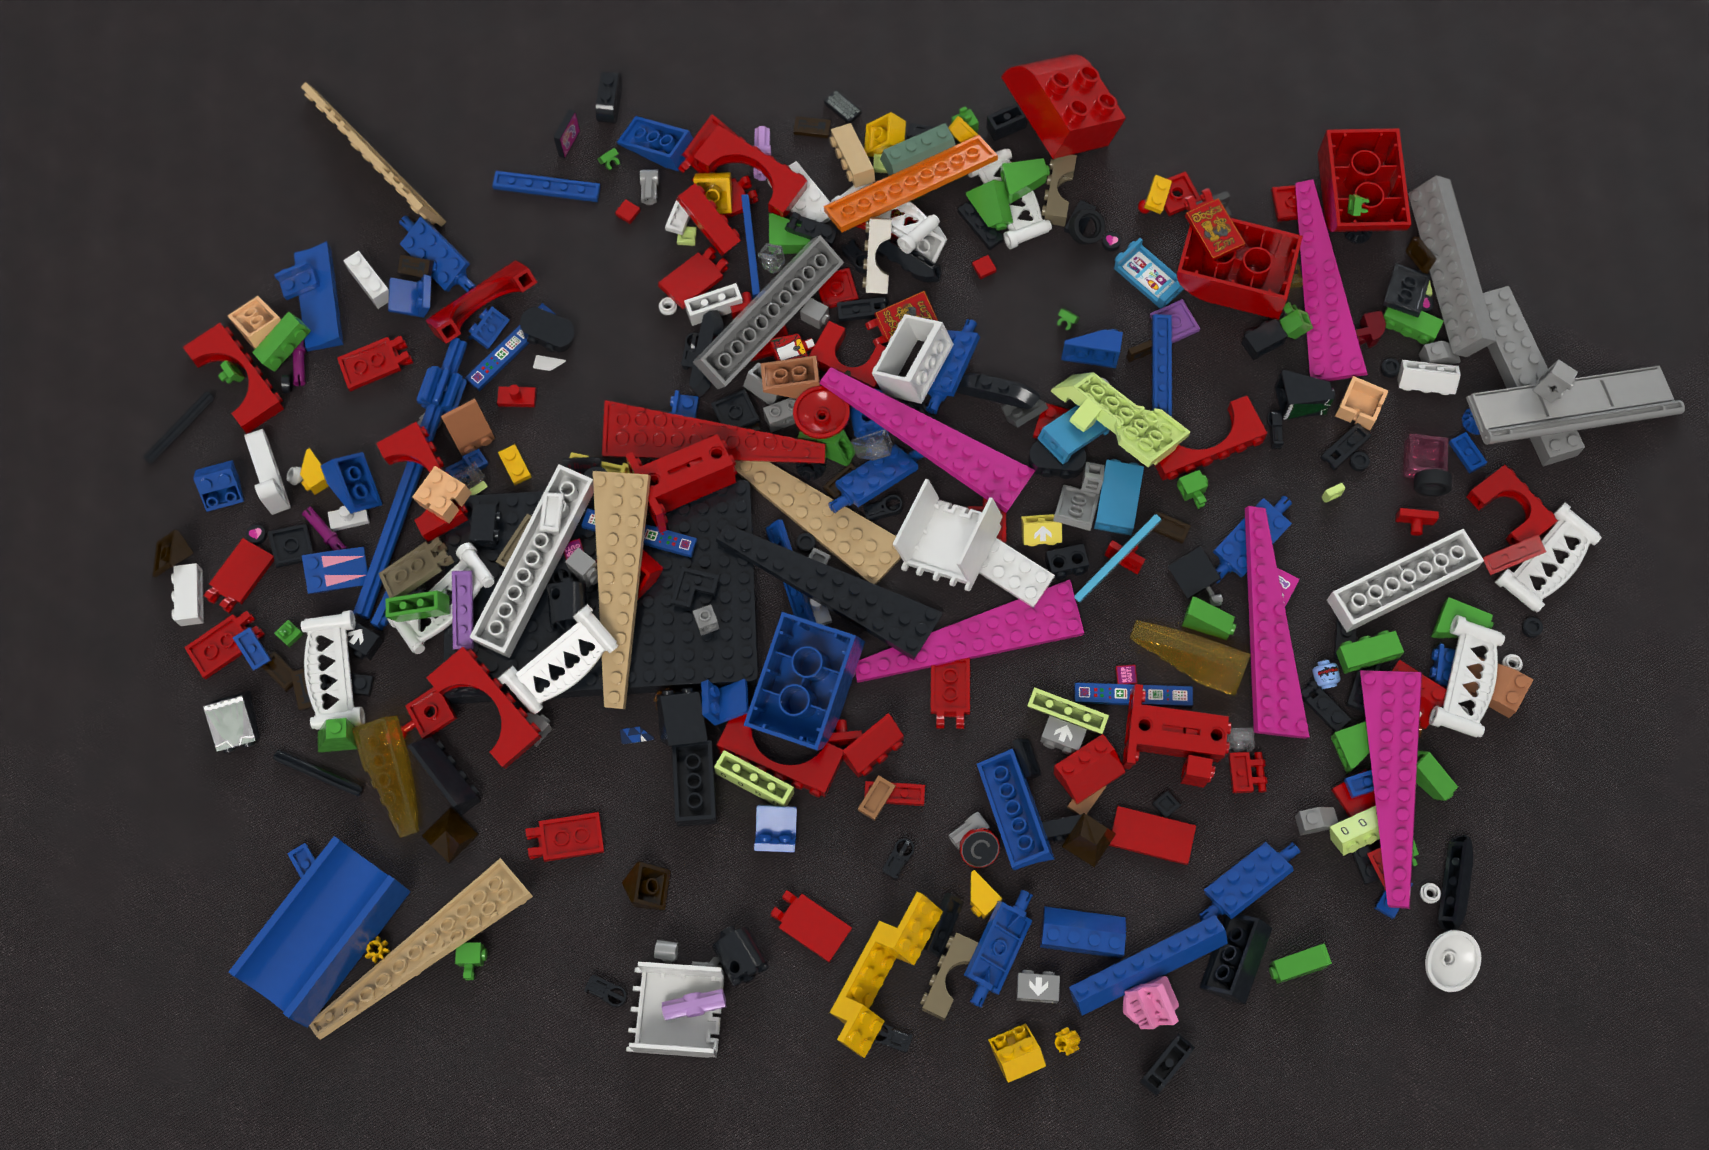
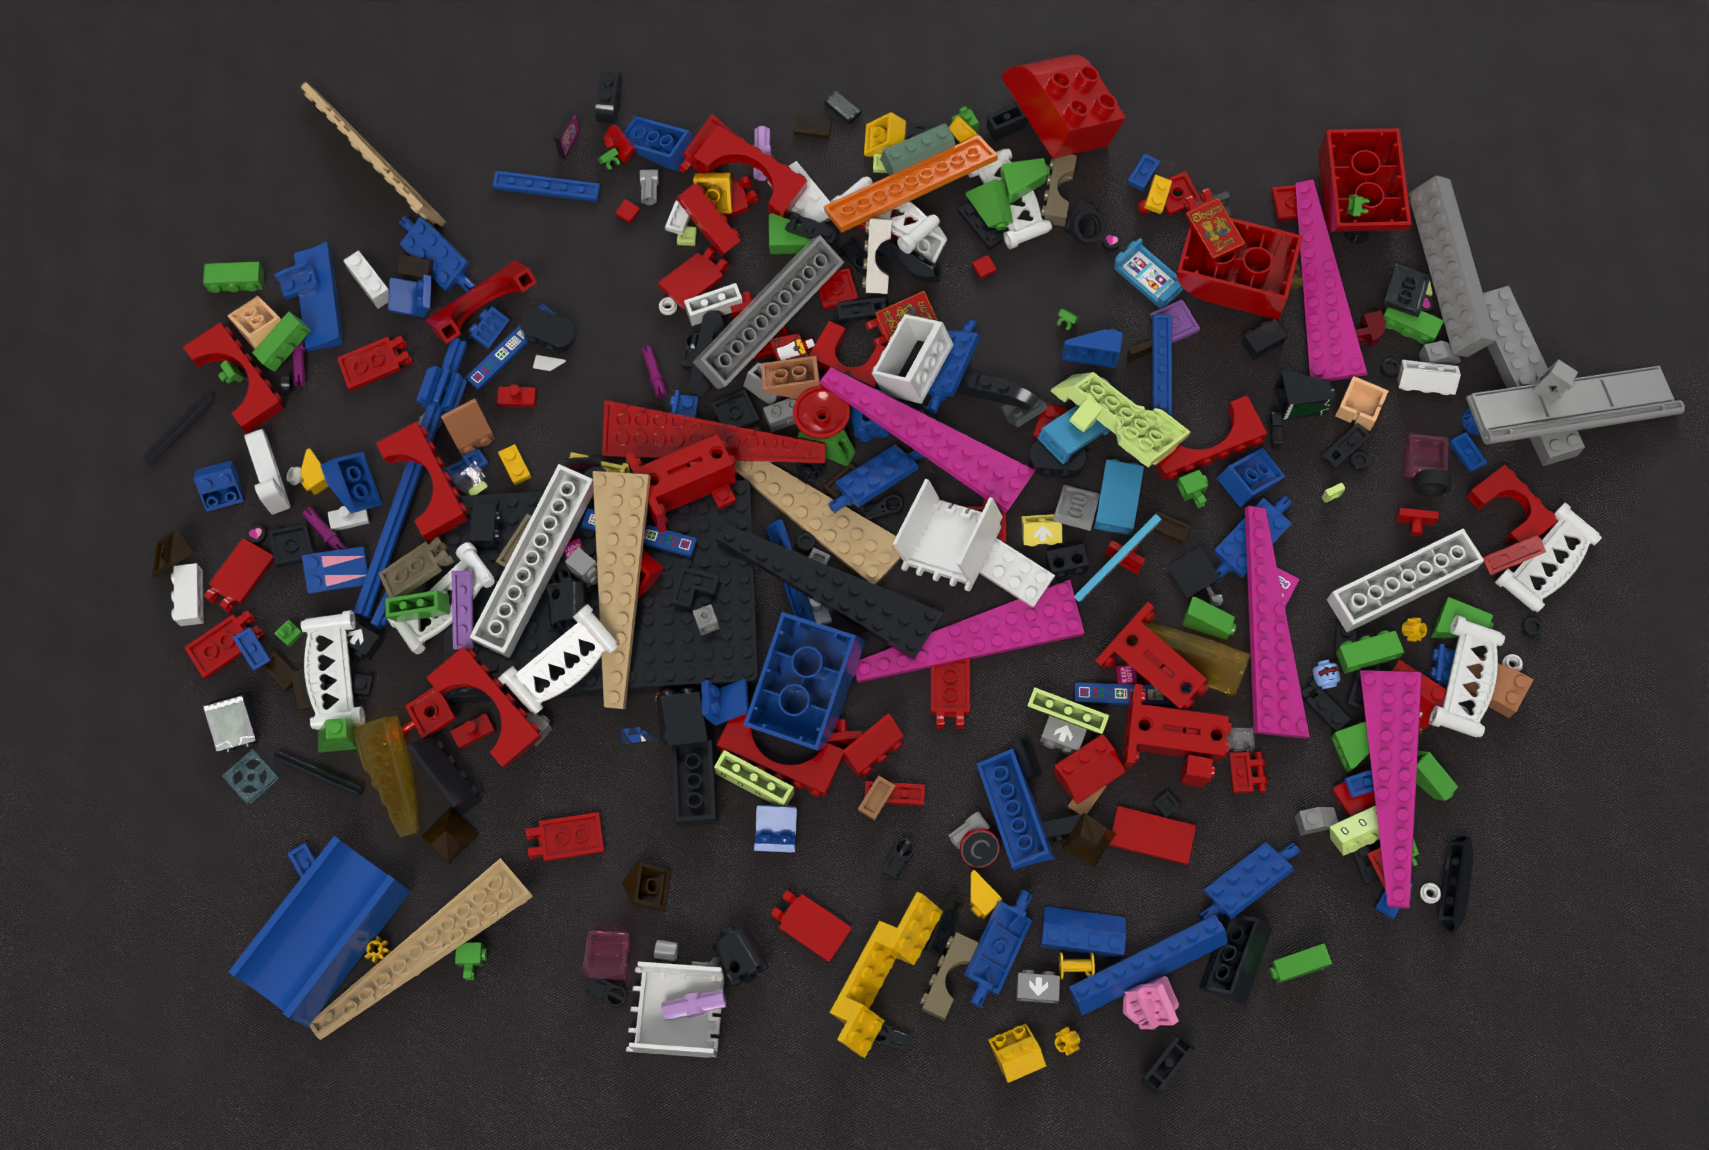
light nougat piece [412,466,472,524] -> none
white tile [539,492,565,533] -> none
blue tile [741,194,760,299] -> none
clear brick [758,243,786,273] -> none
light grey brick [800,298,830,329] -> none
tan brick [829,123,875,188] -> none
clear slope [851,429,893,461] -> none
light grey brick [1081,462,1105,494] -> none
bright green brick [1280,302,1313,339] -> none
dark brown tile [1405,237,1437,273] -> none
white dish [1425,930,1481,992] -> none
none -> bright green brick [203,262,264,293]
none -> clear light blue piece [222,749,279,805]
none -> red tile [450,713,495,749]
none -> clear pink piece [582,930,631,980]
none -> red tile [603,124,636,162]
none -> magenta pin [641,346,668,399]
none -> red plate [711,484,736,510]
none -> yellow piece [1059,952,1095,979]
none -> red brick [1095,602,1209,711]
none -> blue plate [1127,153,1160,192]
none -> blue slope [1217,448,1286,508]
none -> yellow gear [1402,617,1427,642]

